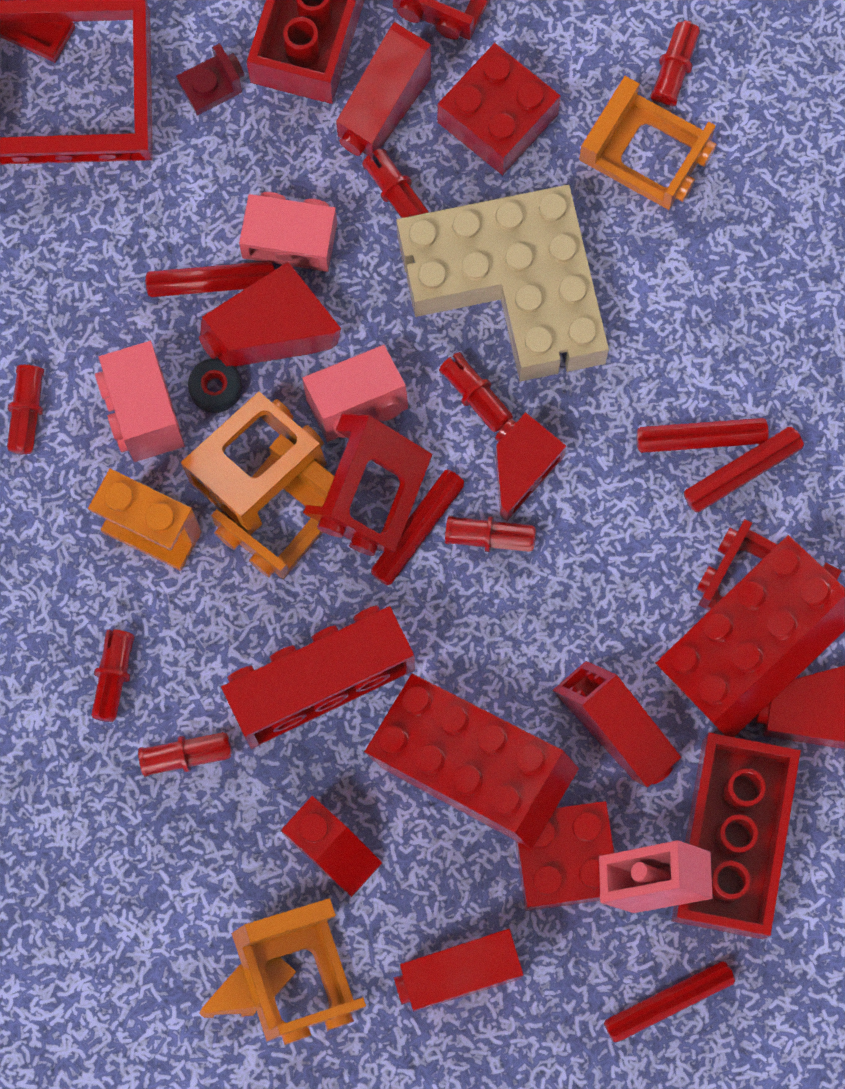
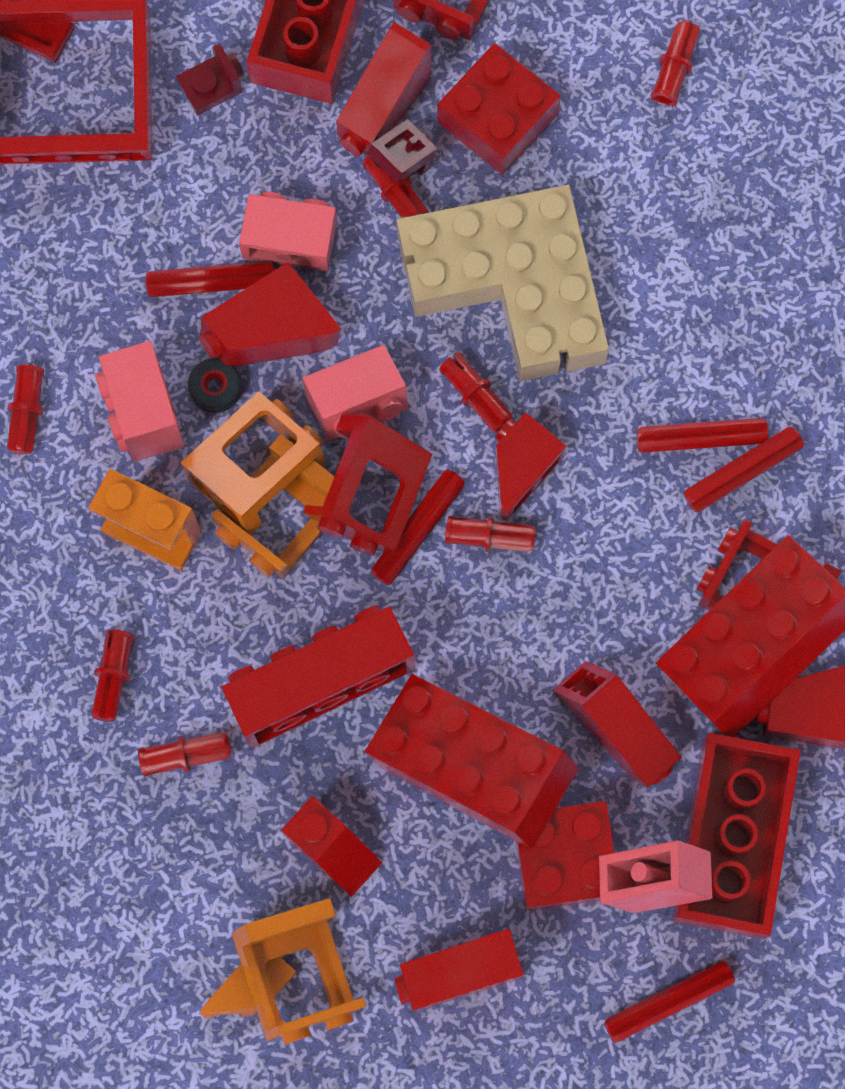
orange window [579,76,717,210] -> none
none -> bracket [368,119,438,183]

